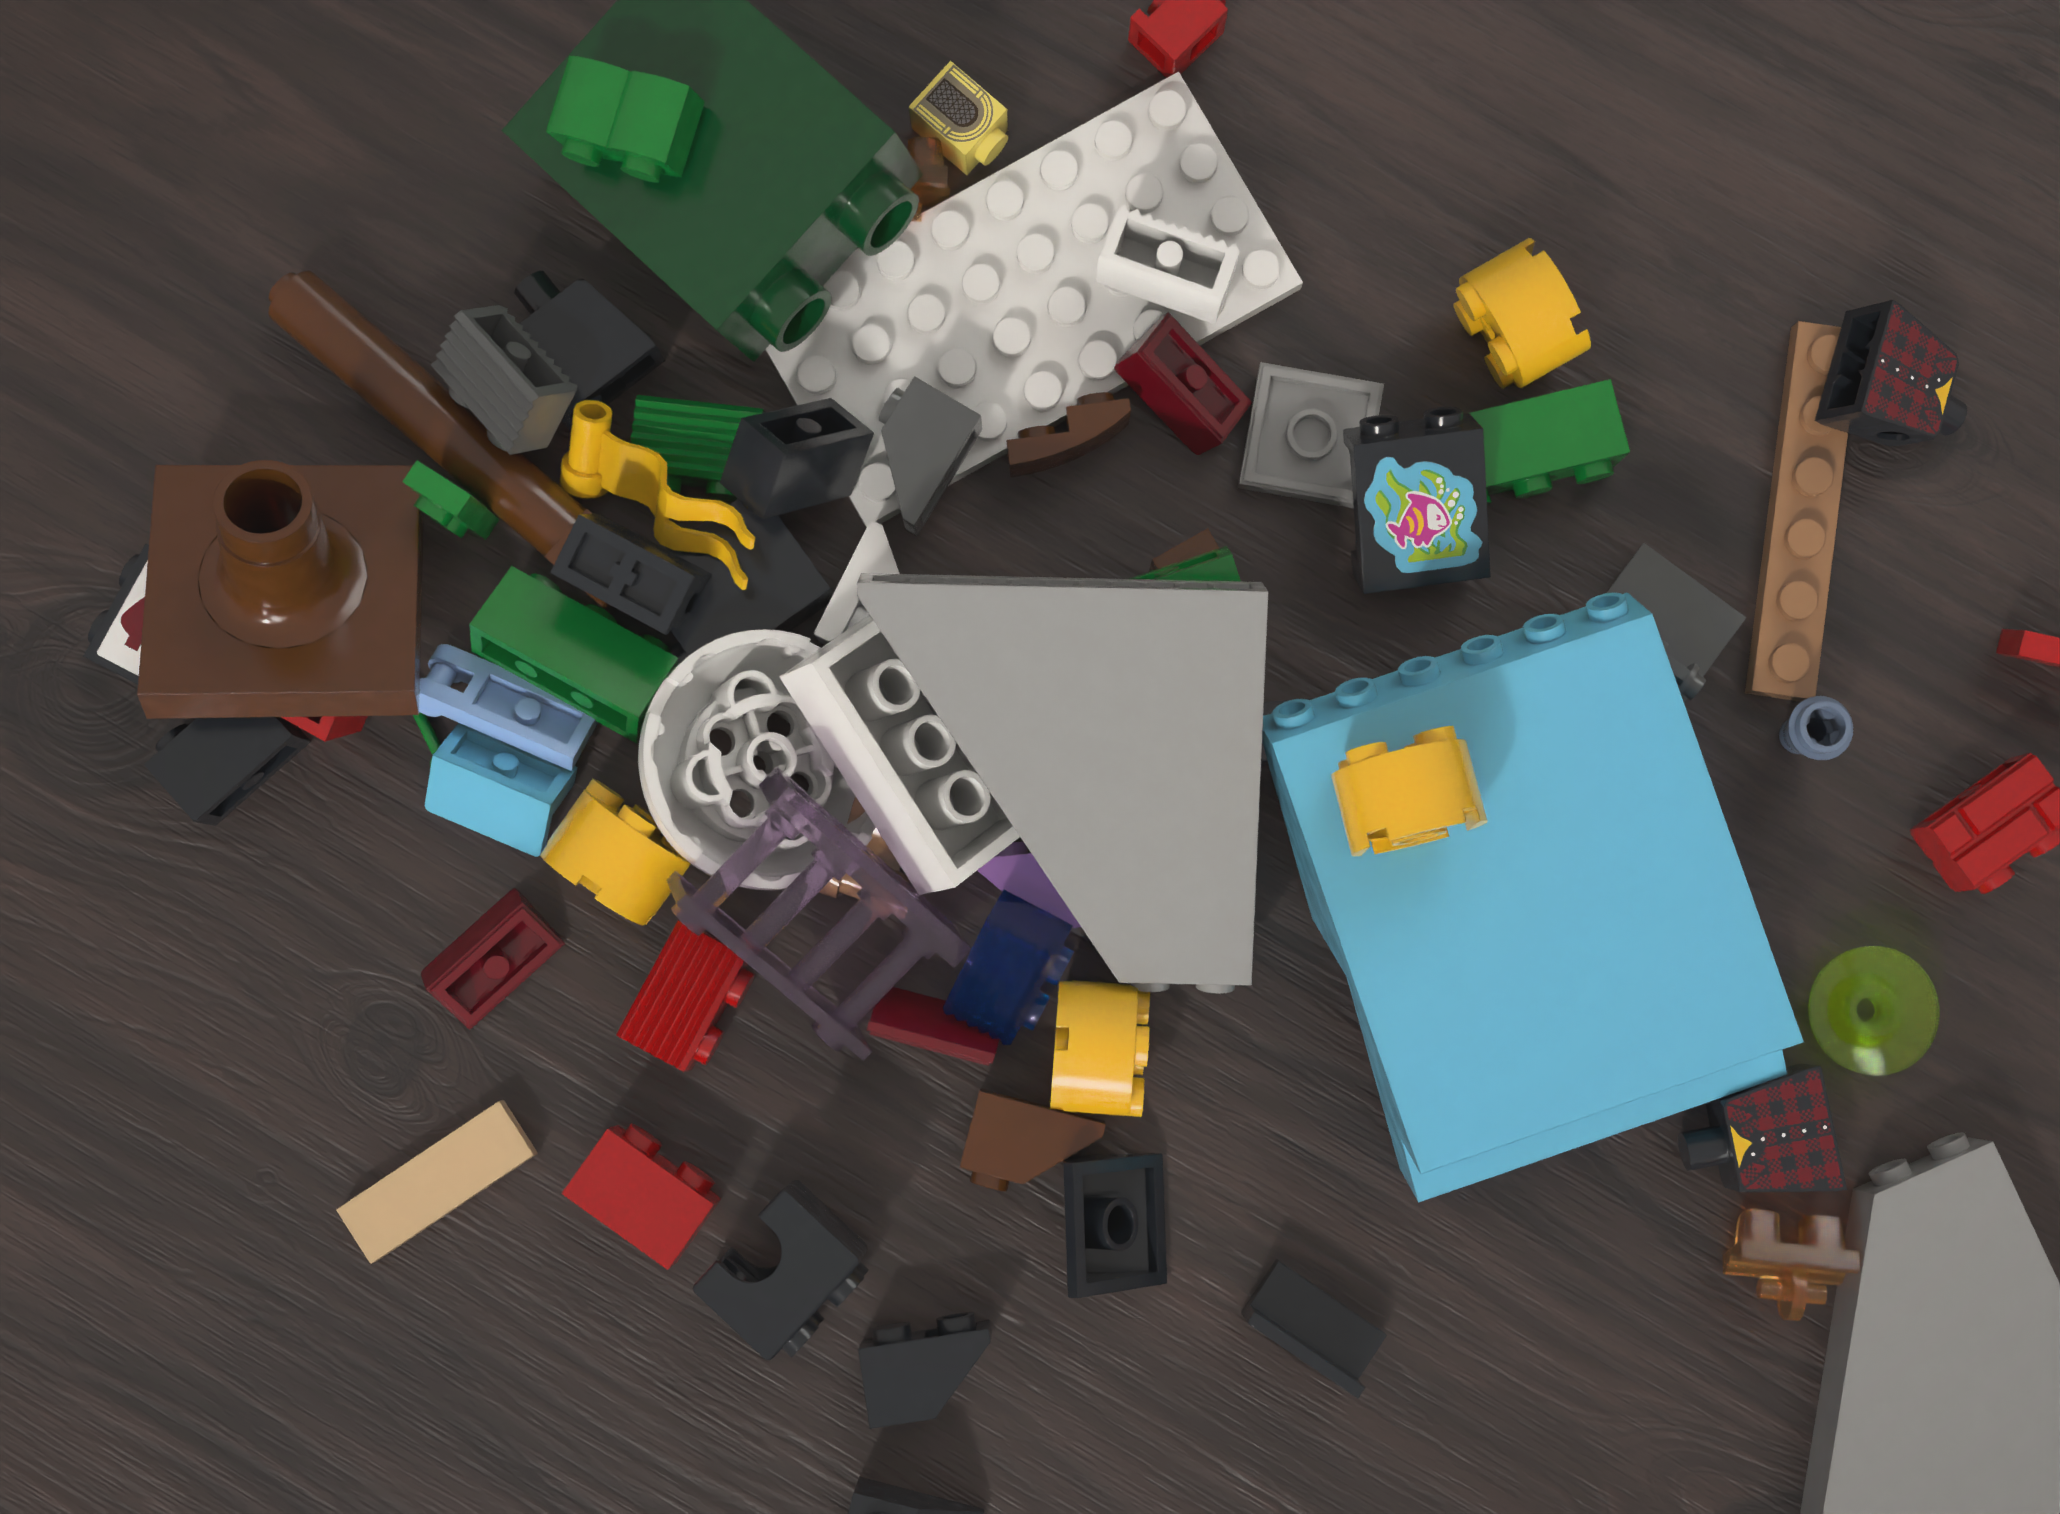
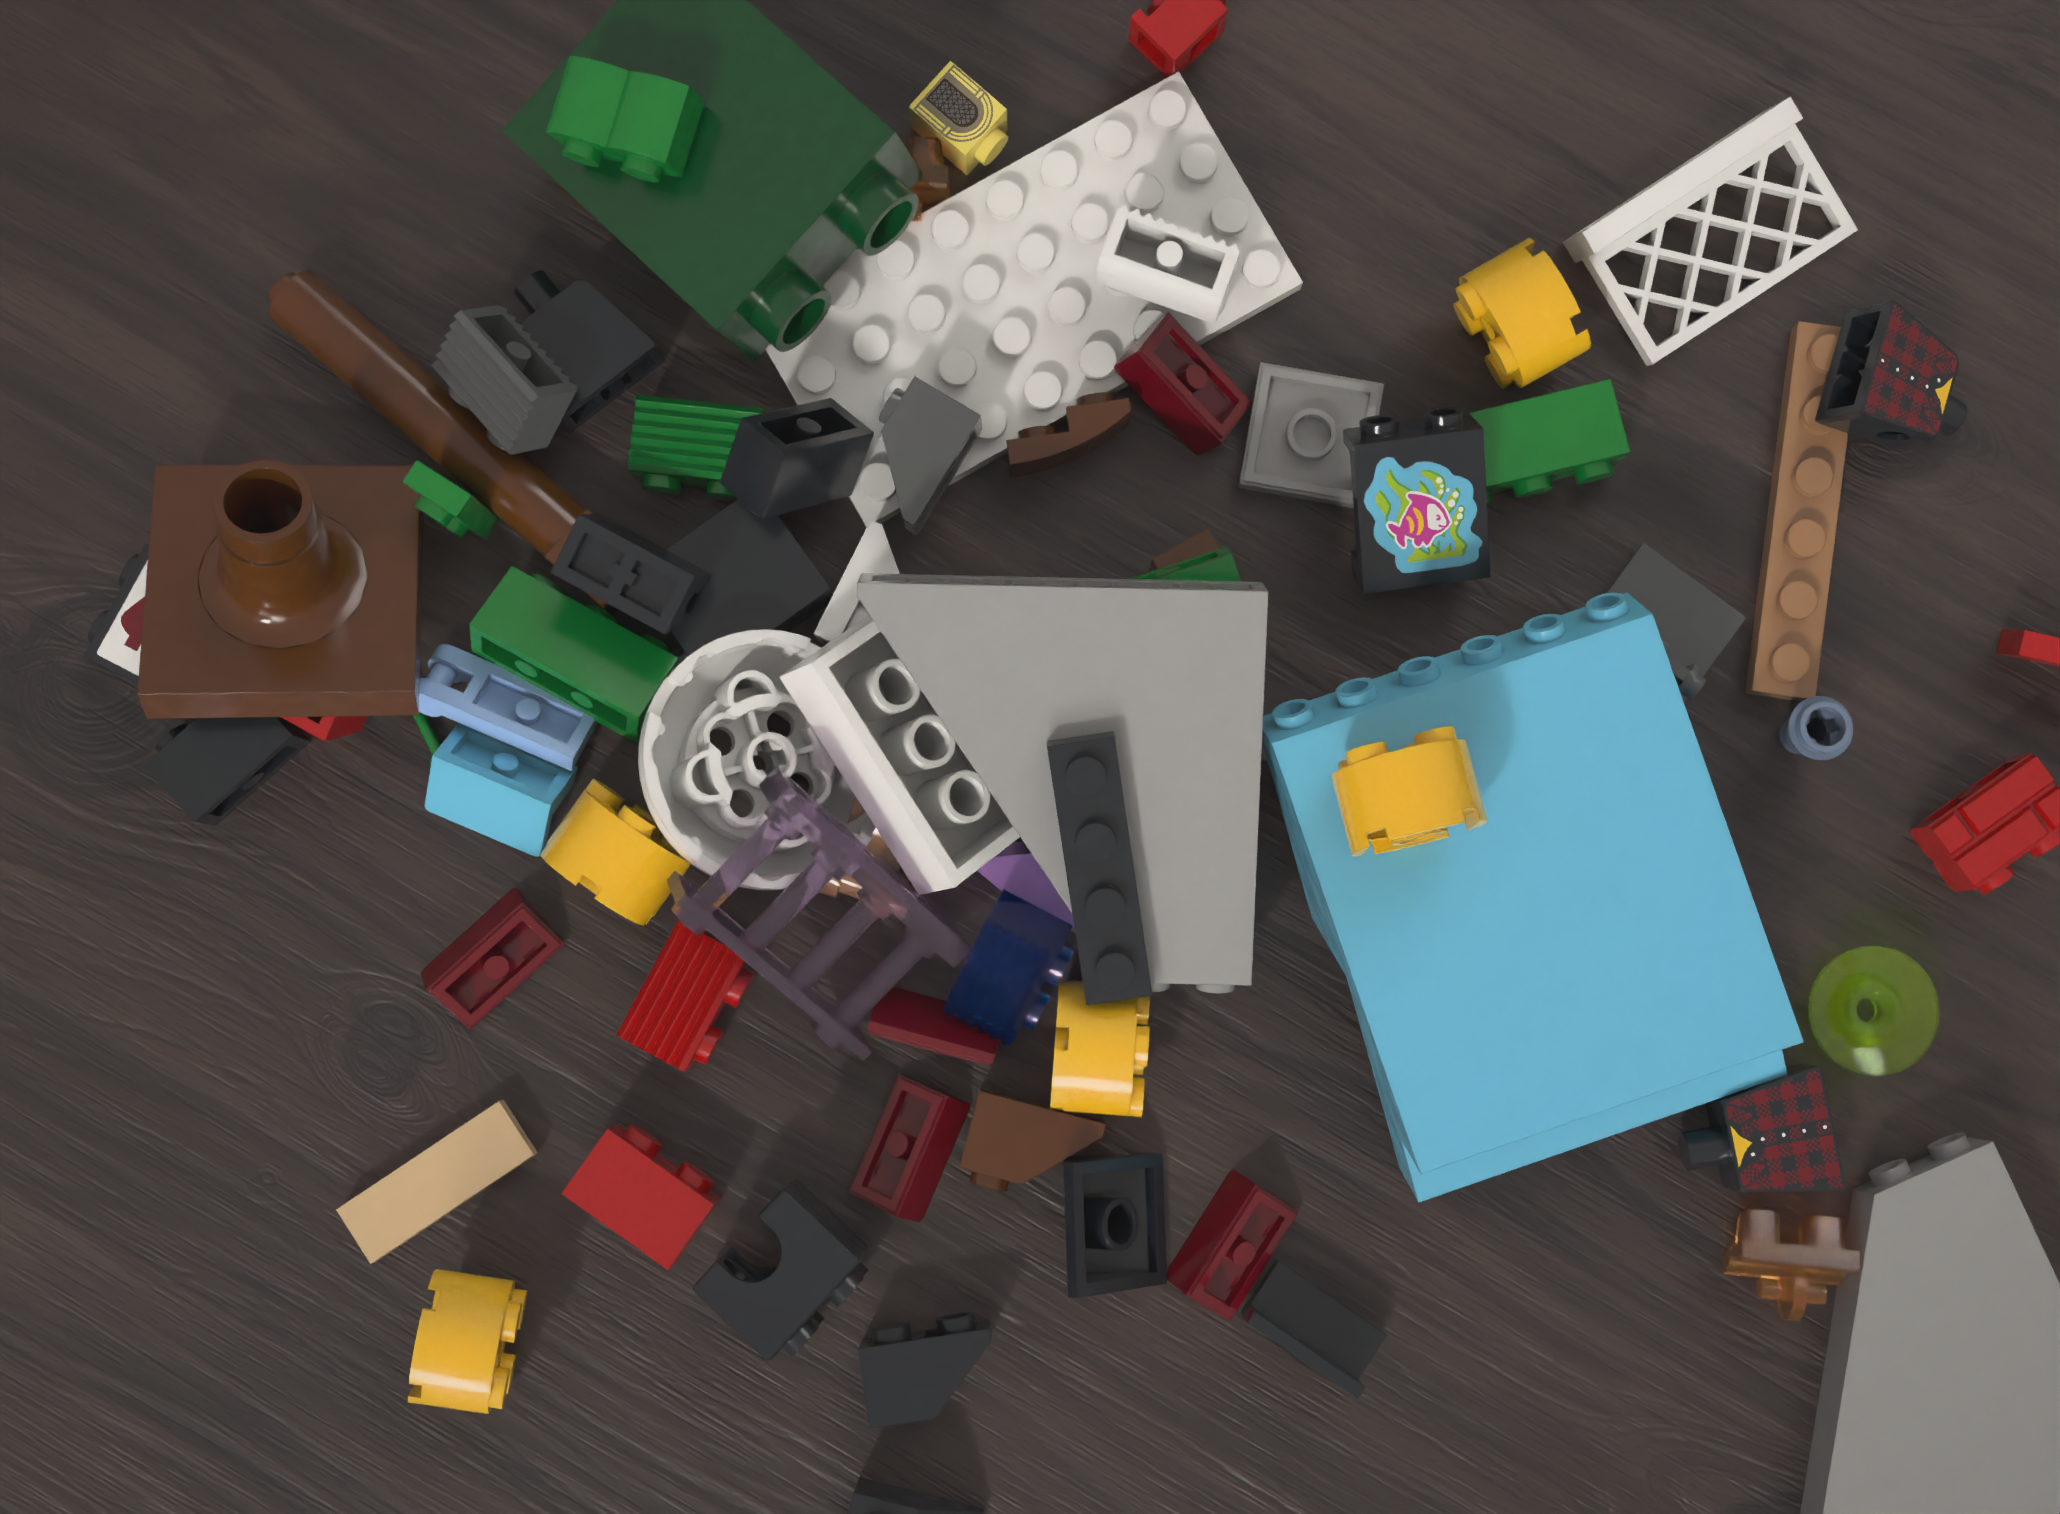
yellow flag [560,400,755,590] -> none
none -> yellow brick [408,1269,528,1414]
none -> dark red slope [848,1074,970,1222]
none -> black plate [1047,731,1153,1005]
none -> dark red slope [1167,1170,1299,1321]
none -> white fence [1563,97,1858,366]

